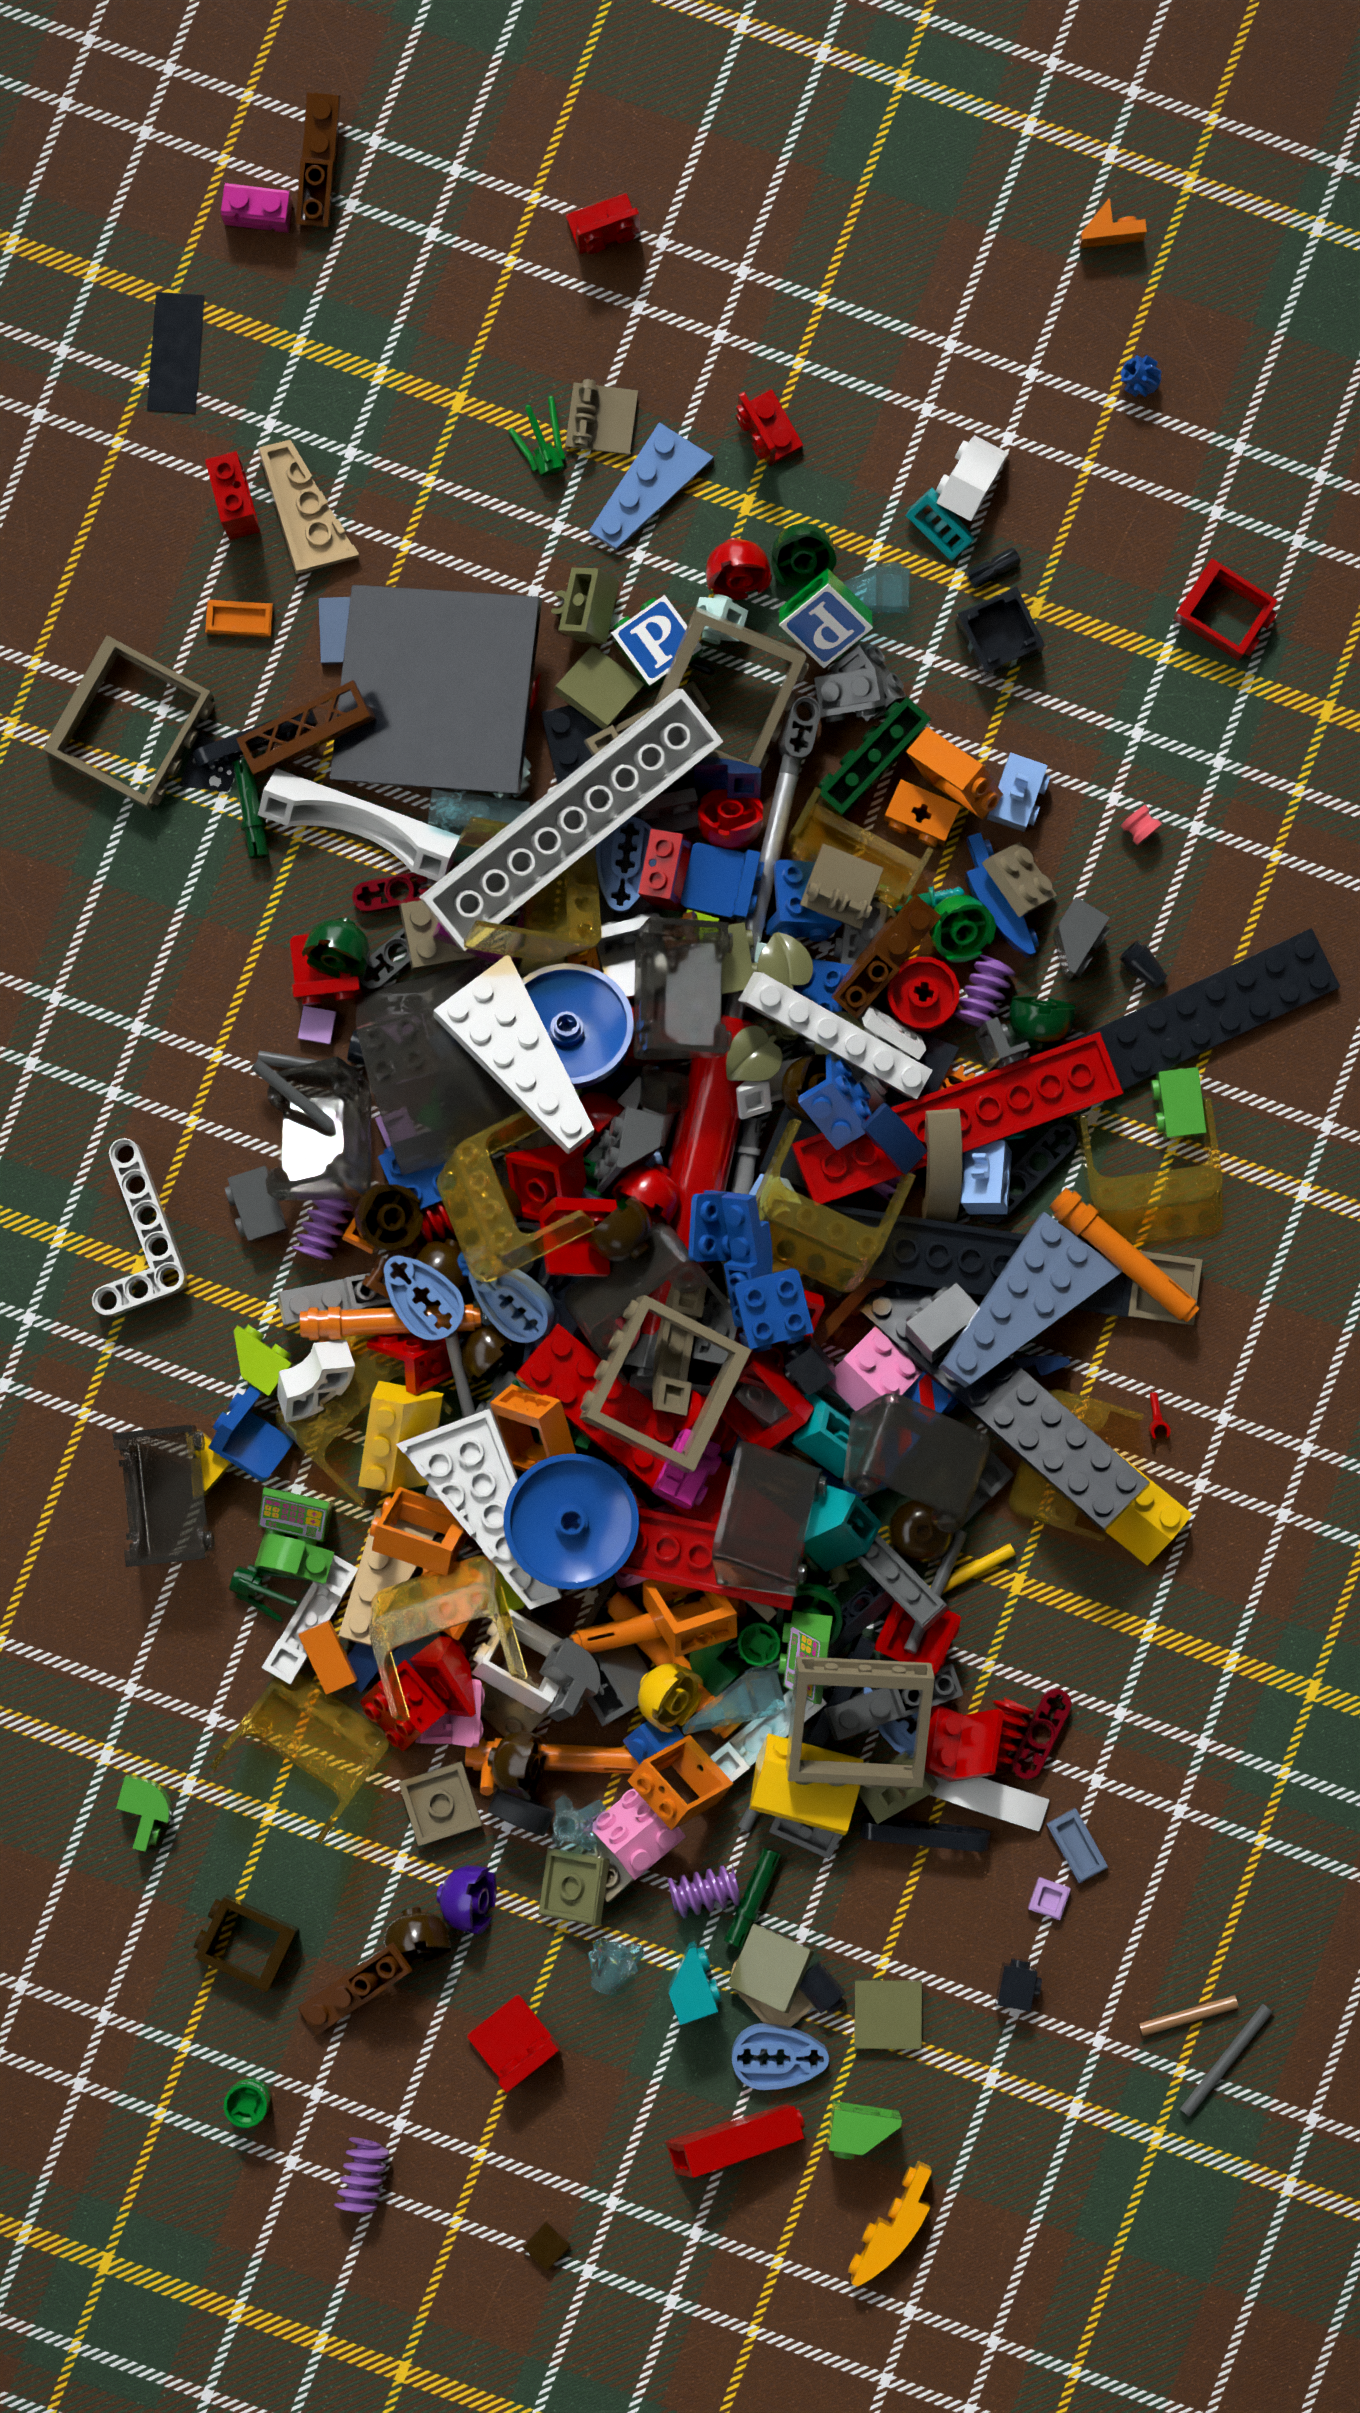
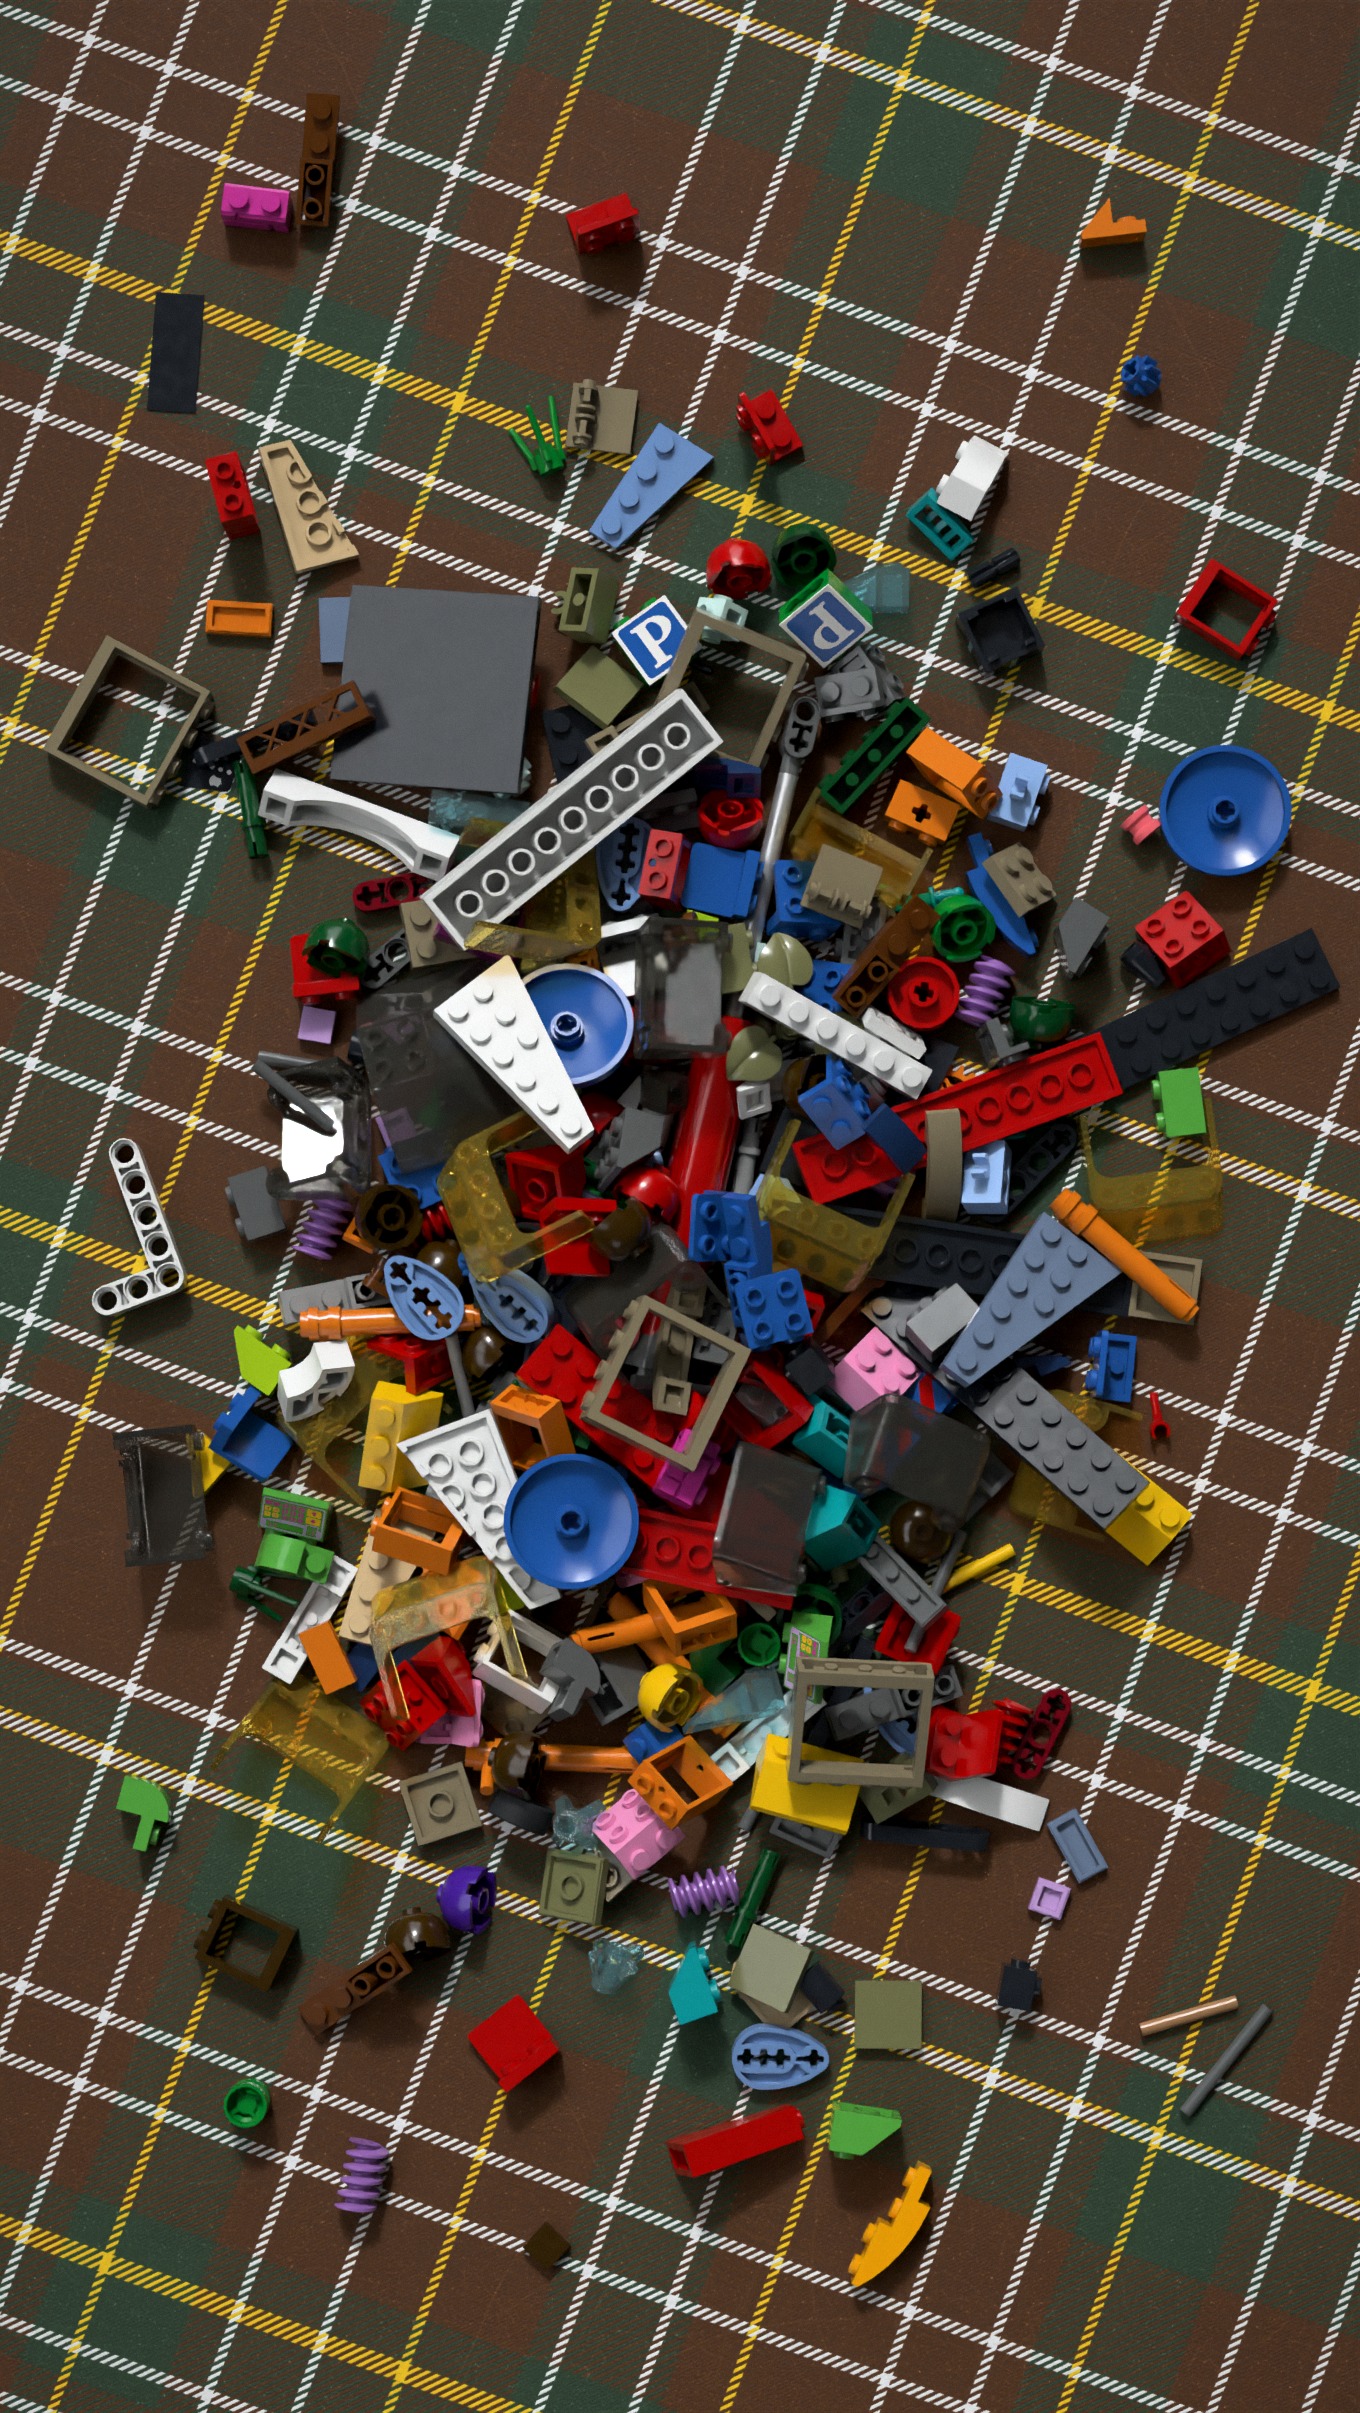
none -> blue bracket [1085,1330,1137,1402]
none -> red bracket [1135,891,1232,989]
none -> blue dish [1158,745,1292,877]

